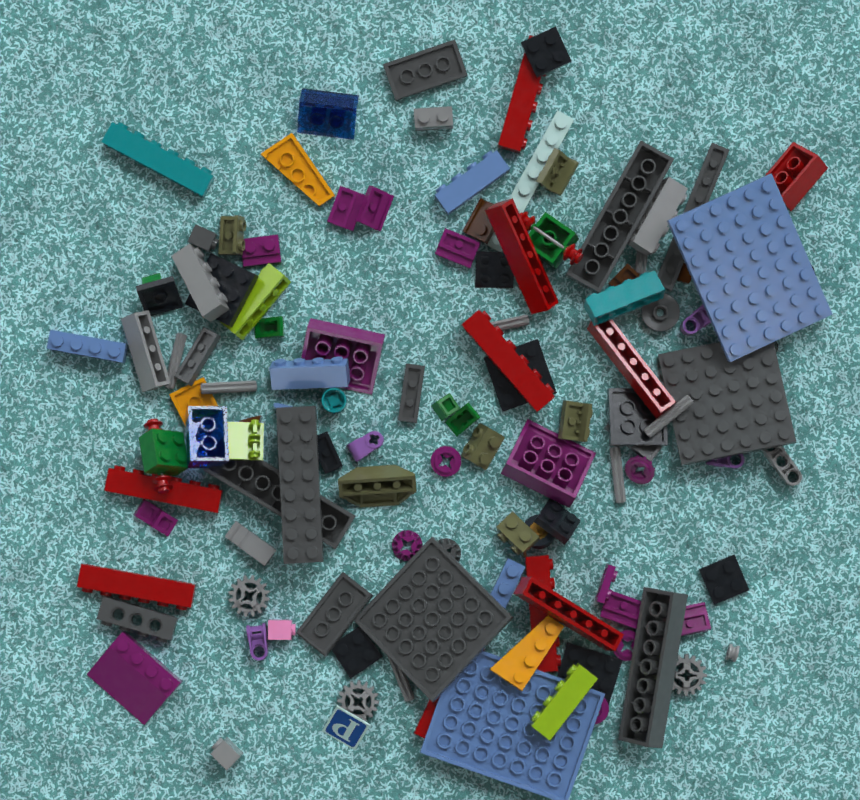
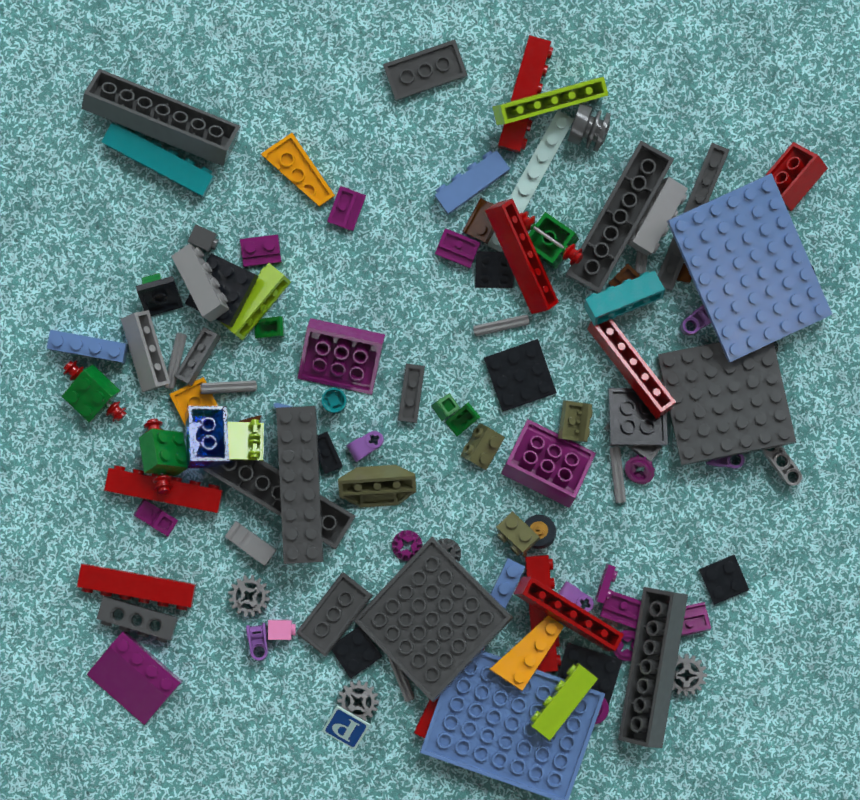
light grey brick [211,737,243,770] -> none
olive bracket [218,215,247,255] -> none
medium blue brick [269,357,350,390] -> none
clear blue slope [297,88,359,139] -> none
magenta plate [355,185,394,232] -> none
light grey brick [414,106,453,131] -> none
magenta gear [431,446,461,477] -> none
red brick [461,310,555,413] -> none
black plate [521,27,572,78] -> none
black plate [534,498,581,545] -> none
olive bracket [536,148,579,196] -> none
dark grey dish [641,293,680,331] -> none
light grey axle [644,395,694,437] -> none
light grey bush [725,643,740,662] -> none
none -> green brick [62,360,127,423]
none -> dark grey brick [81,69,241,166]
none -> lime brick [492,77,608,125]
none -> medium lavender piece [558,581,594,612]
none -> dark grey wheel [567,103,611,152]

